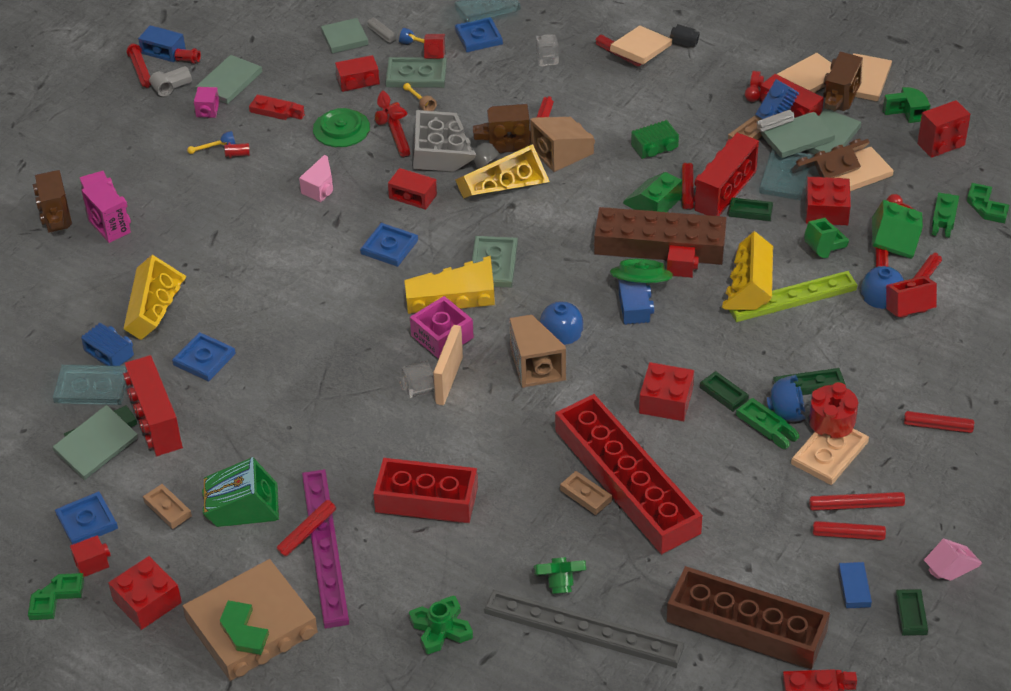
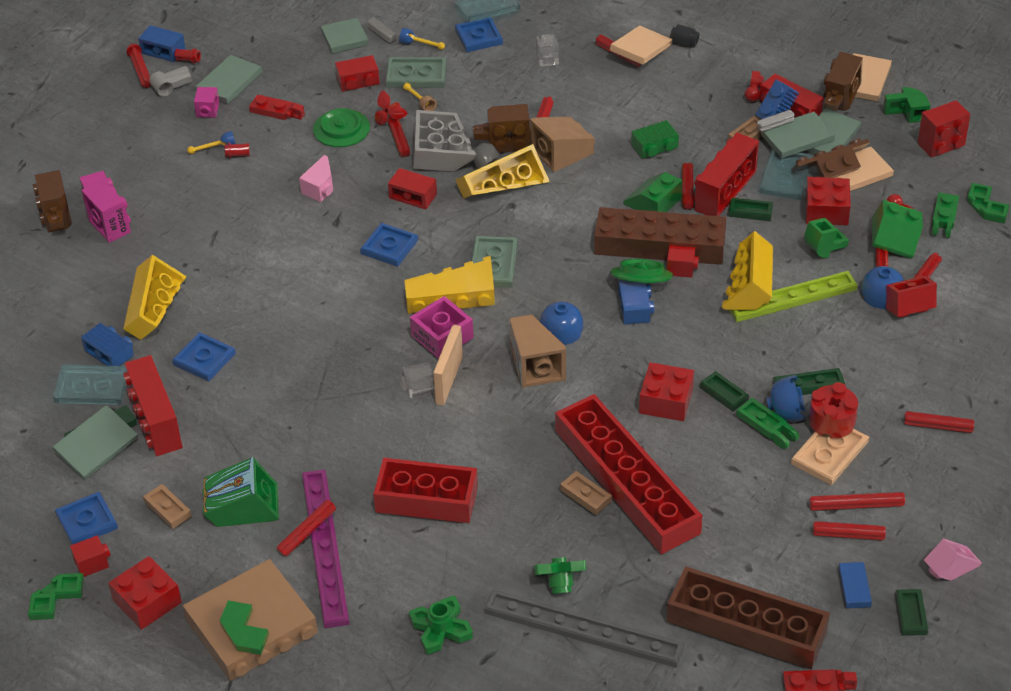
red brick [424,34,445,58] -> none
light nougat tile [777,53,831,93] -> none

